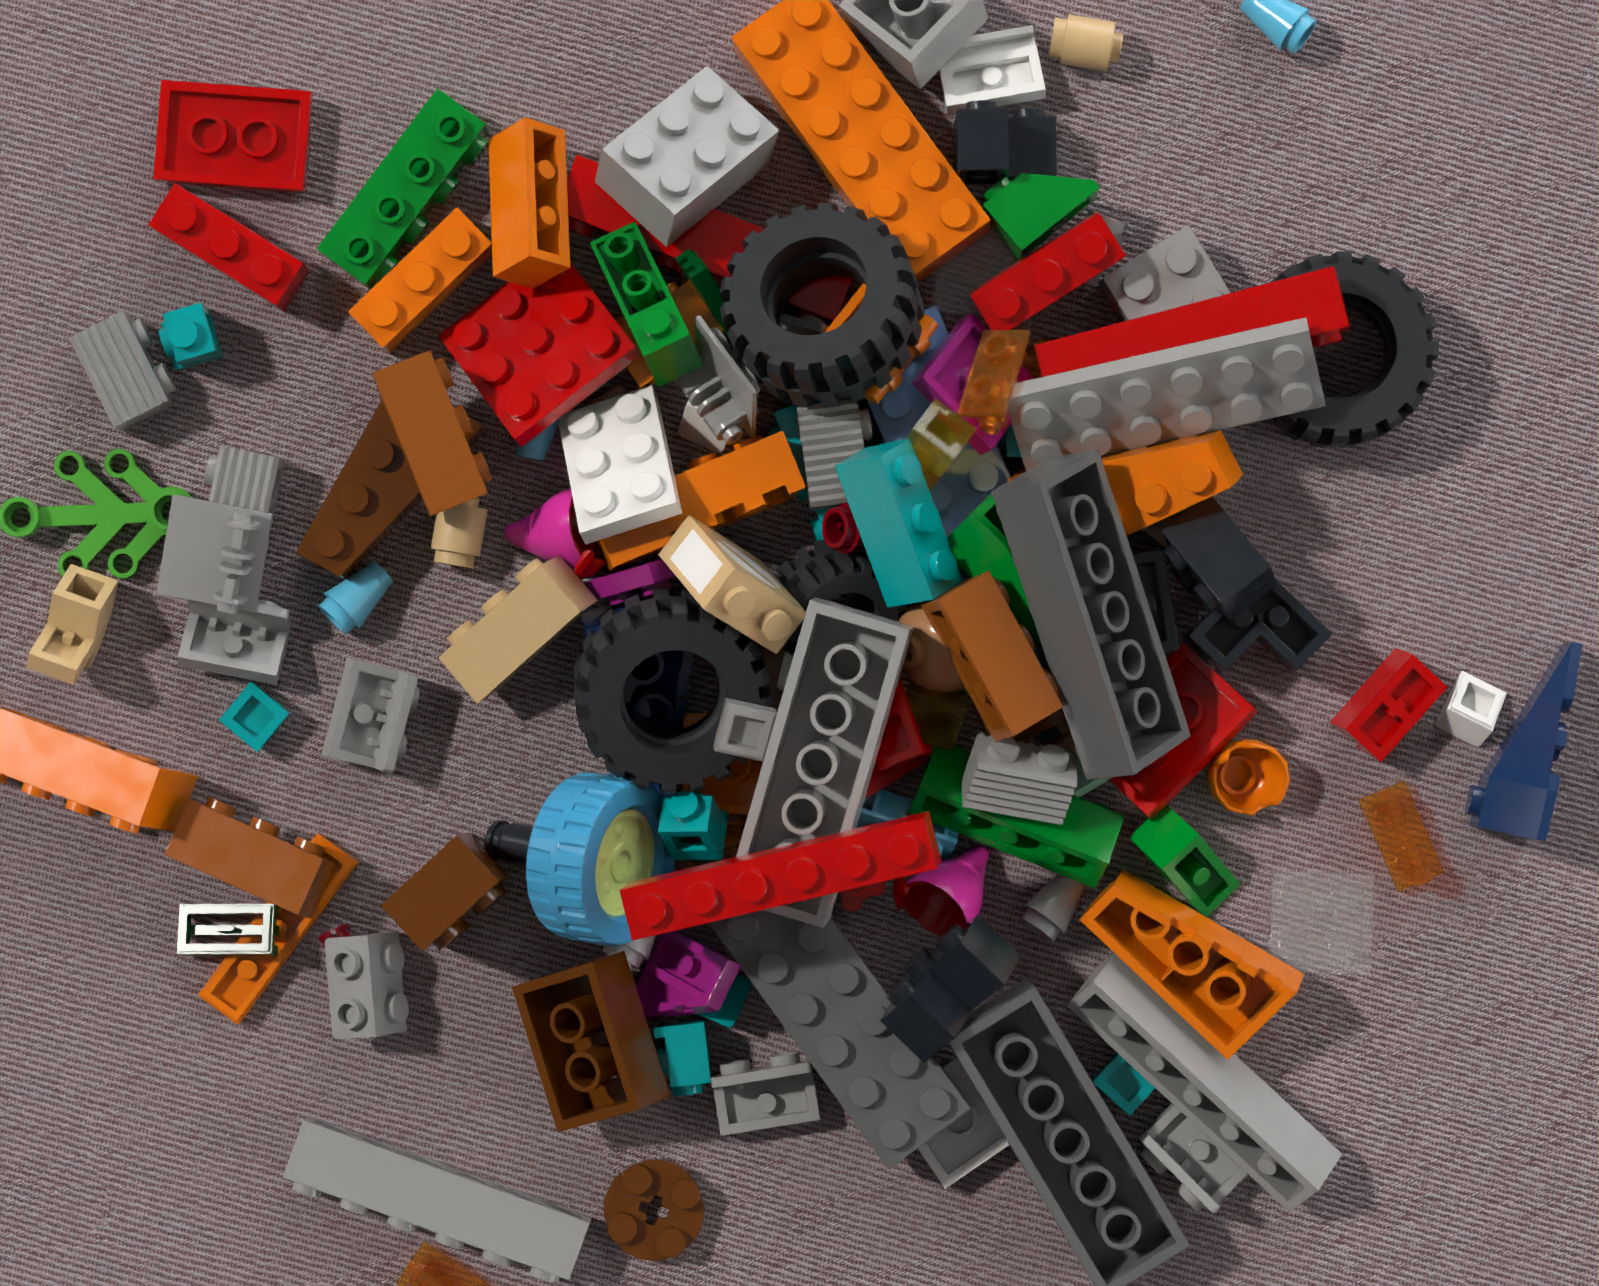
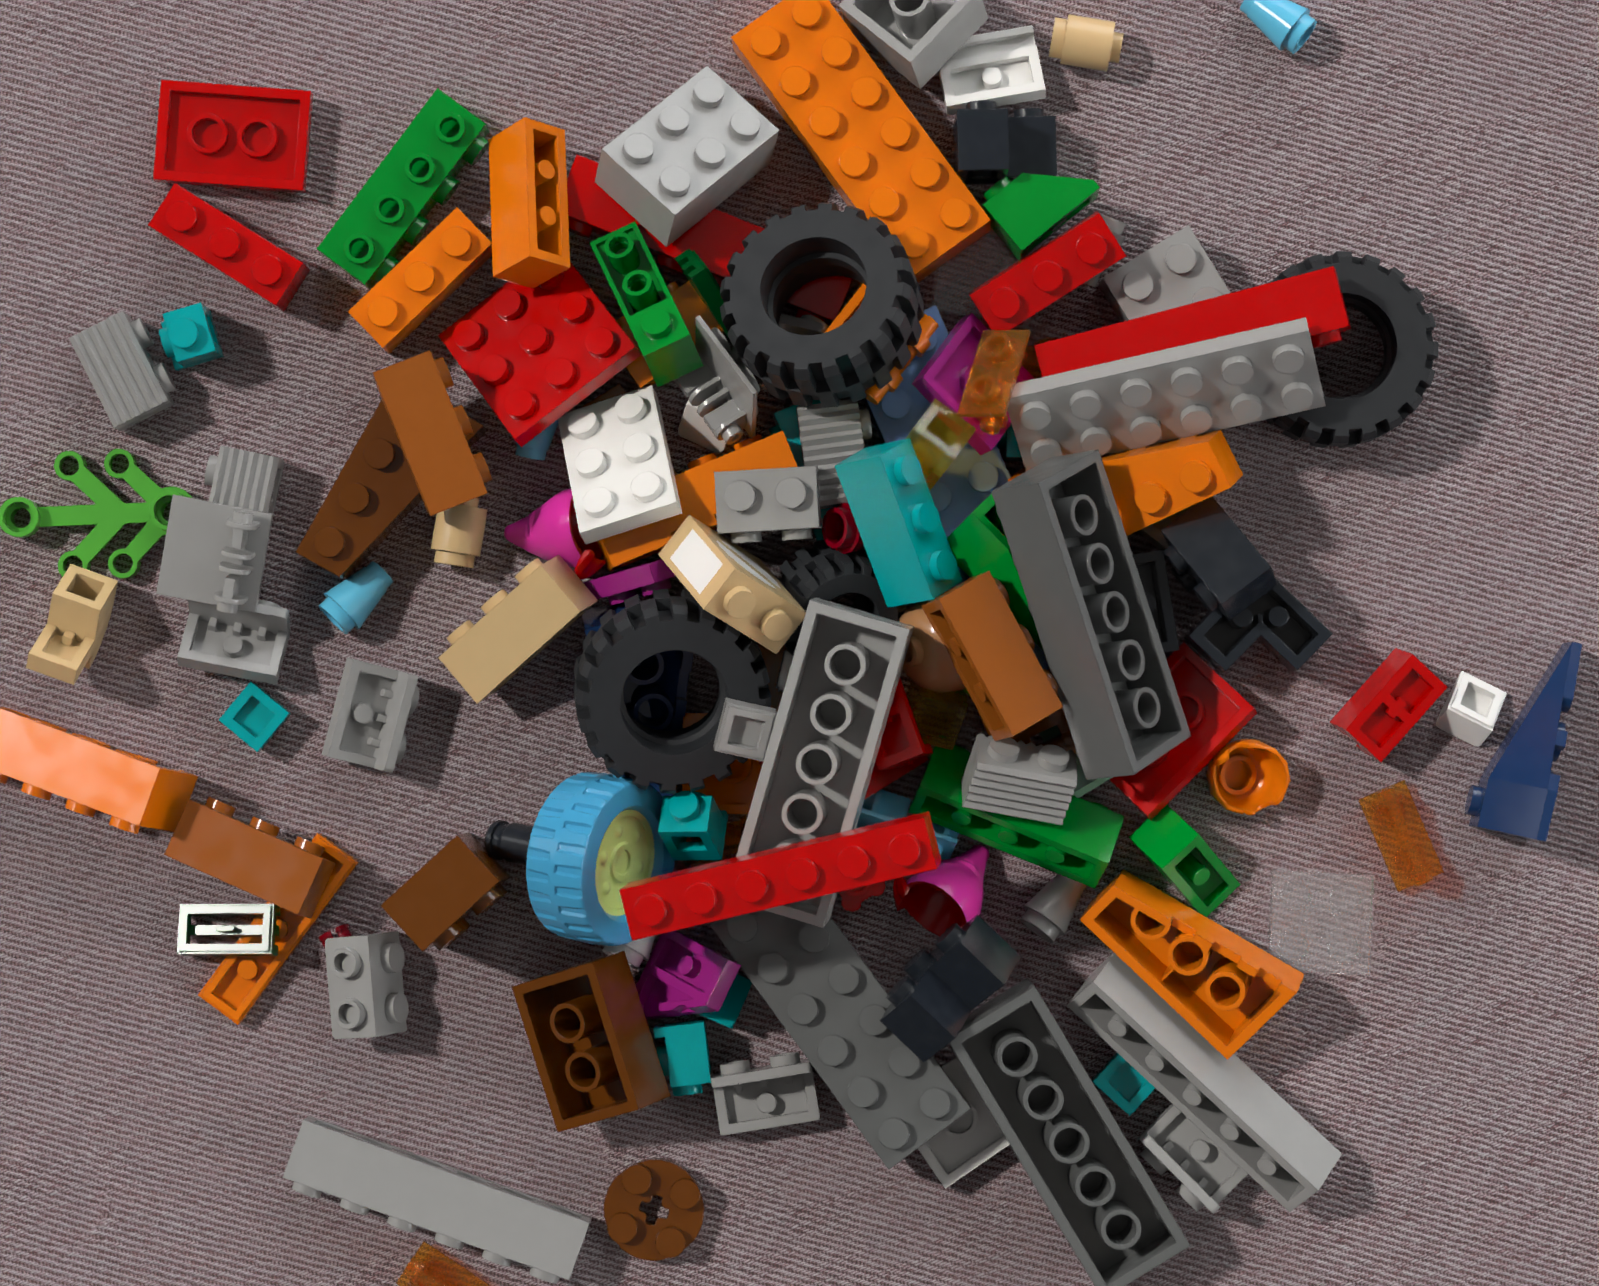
none -> light grey bracket [714,466,824,543]

